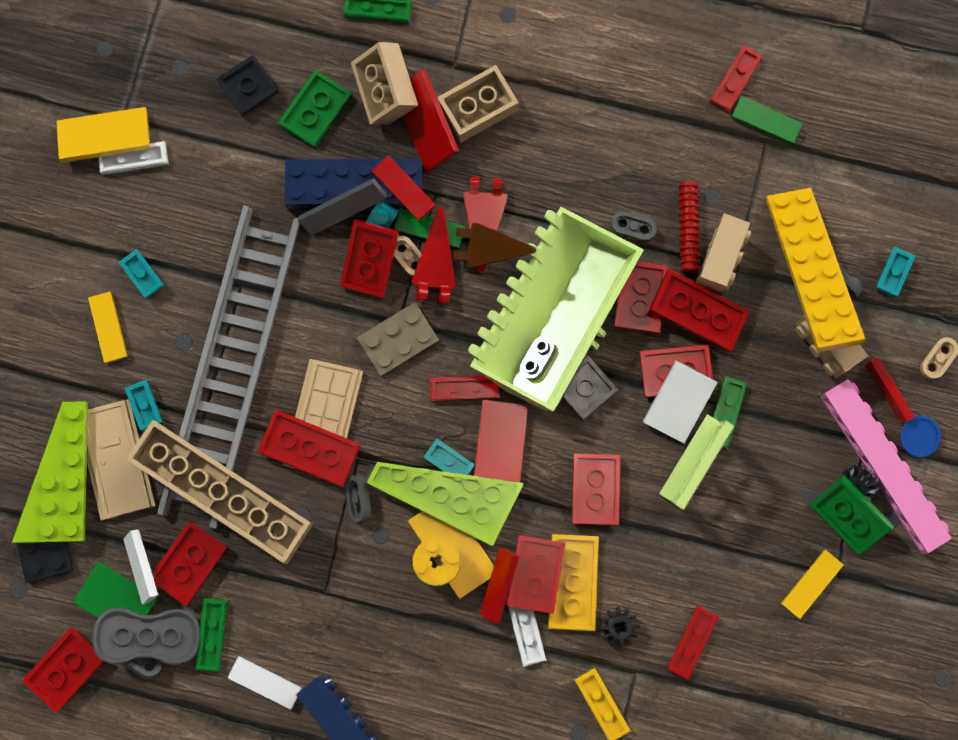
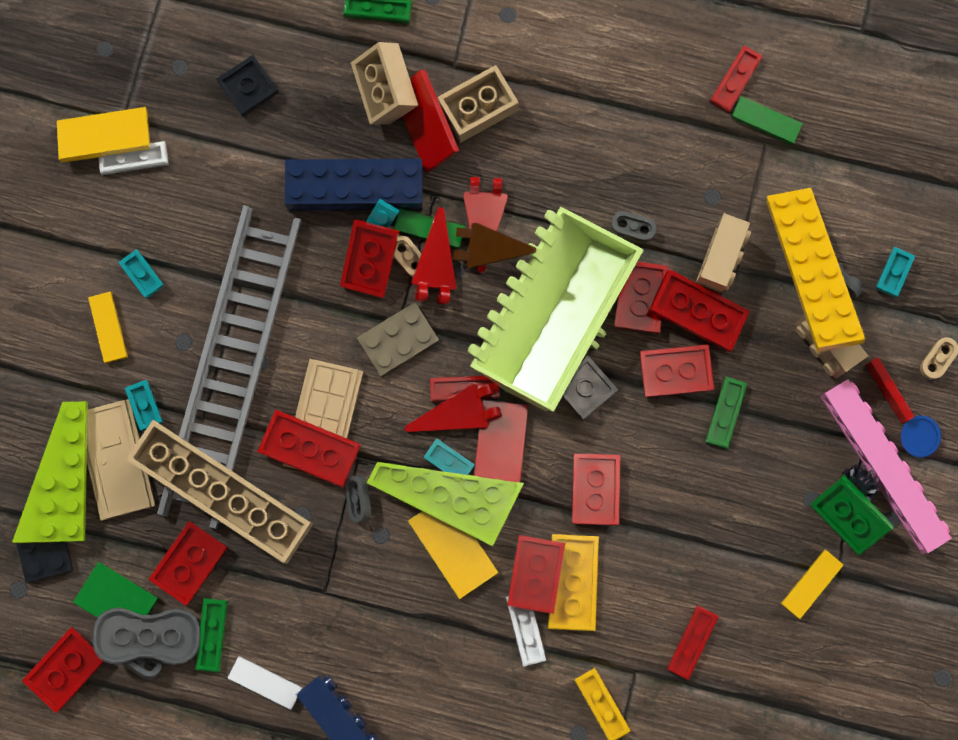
white tile [123,530,158,605] -> none
green tile [278,70,353,149] -> none
dark grey tile [298,178,387,236] -> none
red tile [372,156,436,222] -> none
yellow brick [413,538,461,586] -> none
red tile [480,548,519,624] -> none
plate [520,337,556,381] -> none
black gear [599,607,640,648] -> none
white tile [643,360,718,443] -> none
yellowish green window [659,414,734,510] -> none
red piece [678,182,701,274] -> none
none -> red flag [404,384,502,432]

